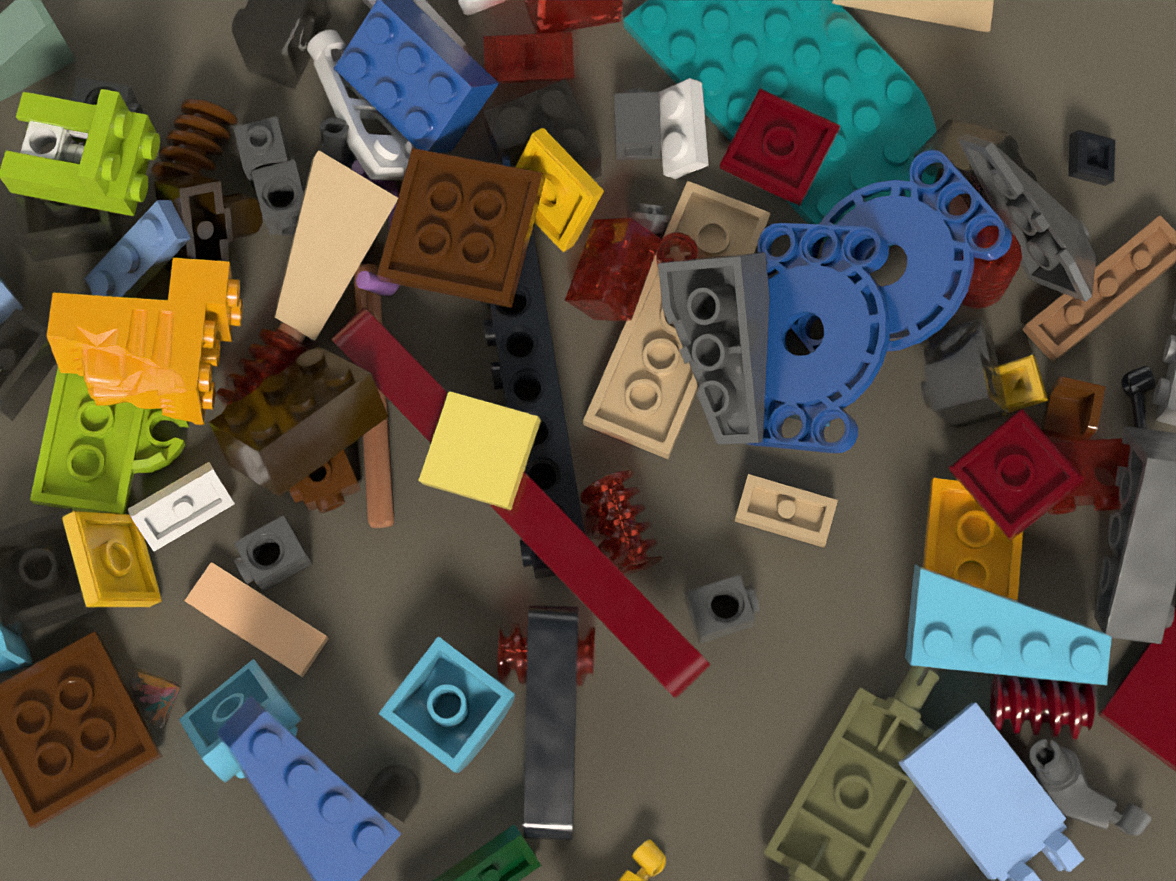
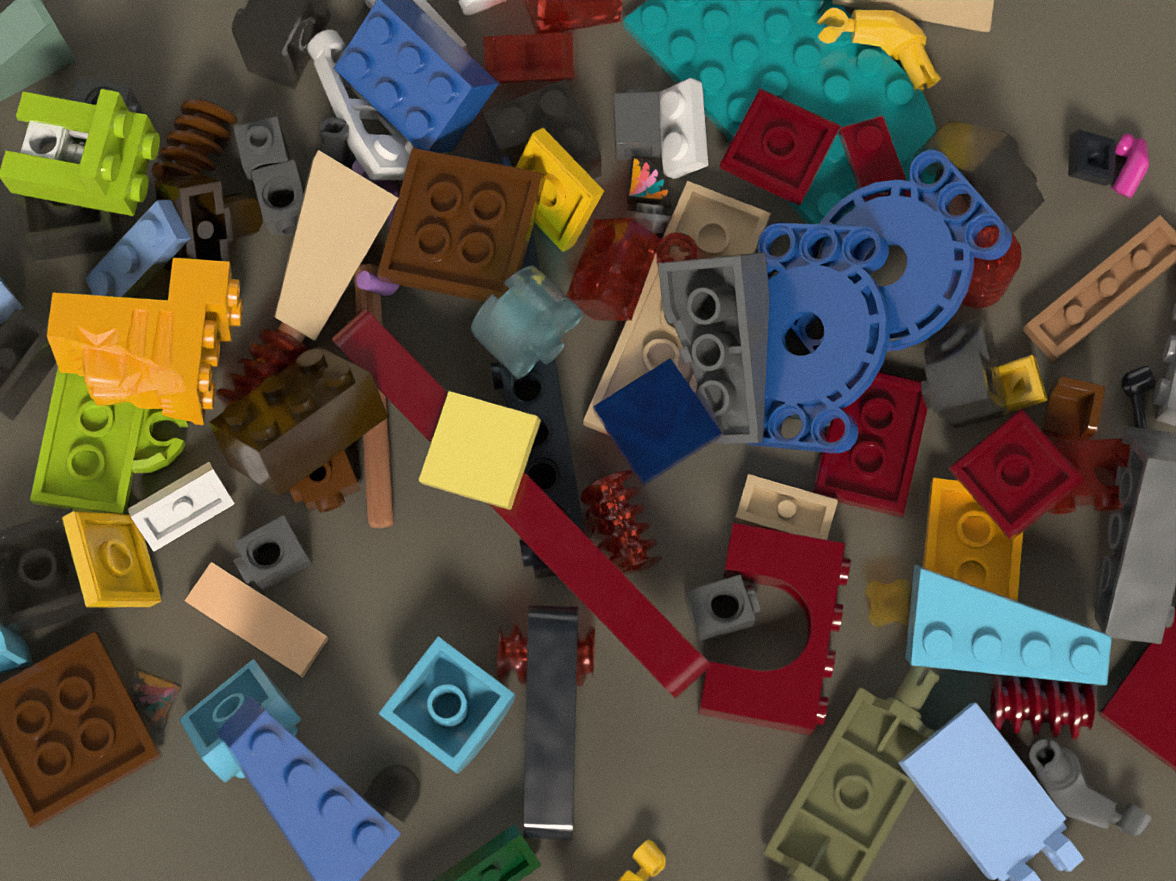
dark grey wedge [958,133,1096,302] -> none
none -> clear light blue brick [471,266,584,379]
none -> clear blue tile [593,358,722,486]
none -> tile [627,156,672,208]
none -> dark red arch [698,523,851,735]
none -> dark red tile [813,371,933,518]
none -> yellow arm [817,8,940,91]
none -> dark red piece [838,116,911,201]
none -> clear yellow plate [865,578,912,627]
none -> dark pink arm [1111,133,1149,199]

